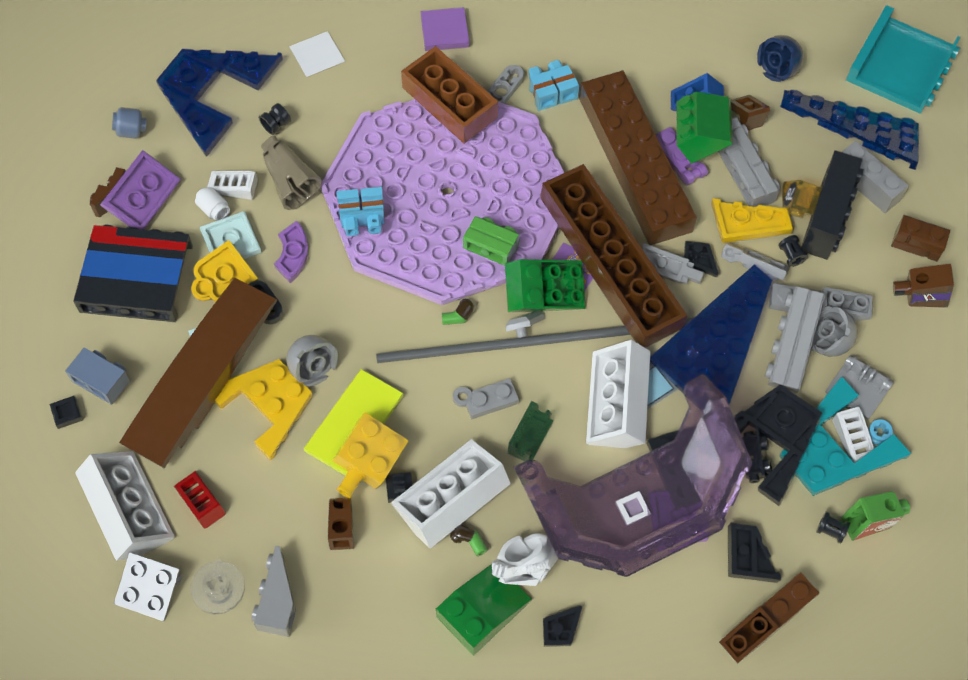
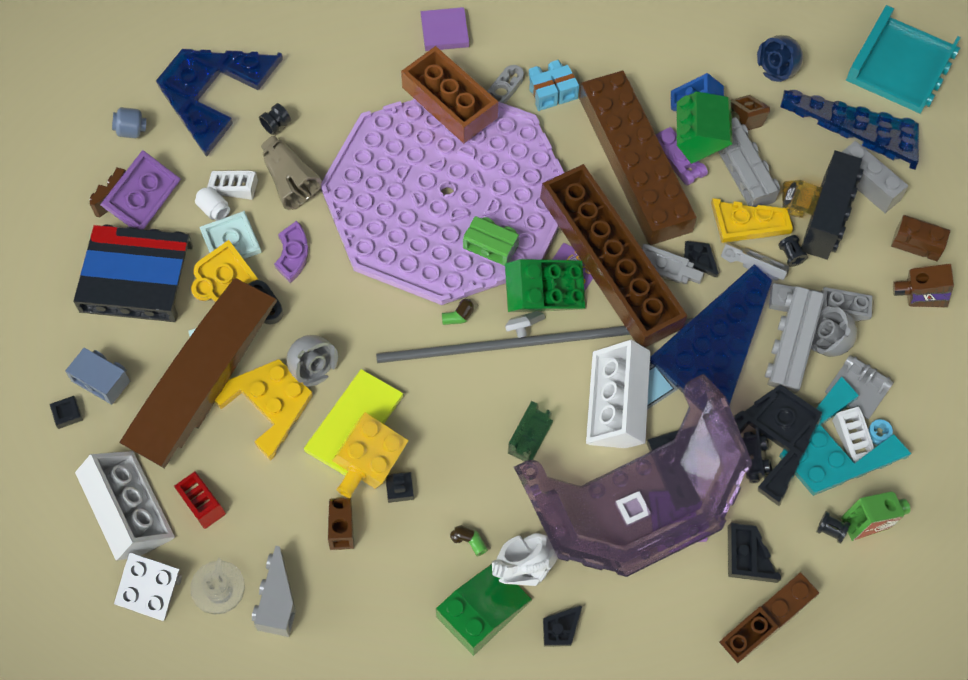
white sticker [289,31,345,77] -> none
medium azure hips [336,187,385,236] -> none
white slope [391,439,511,549] -> none
light grey hinge [453,378,519,420] -> none

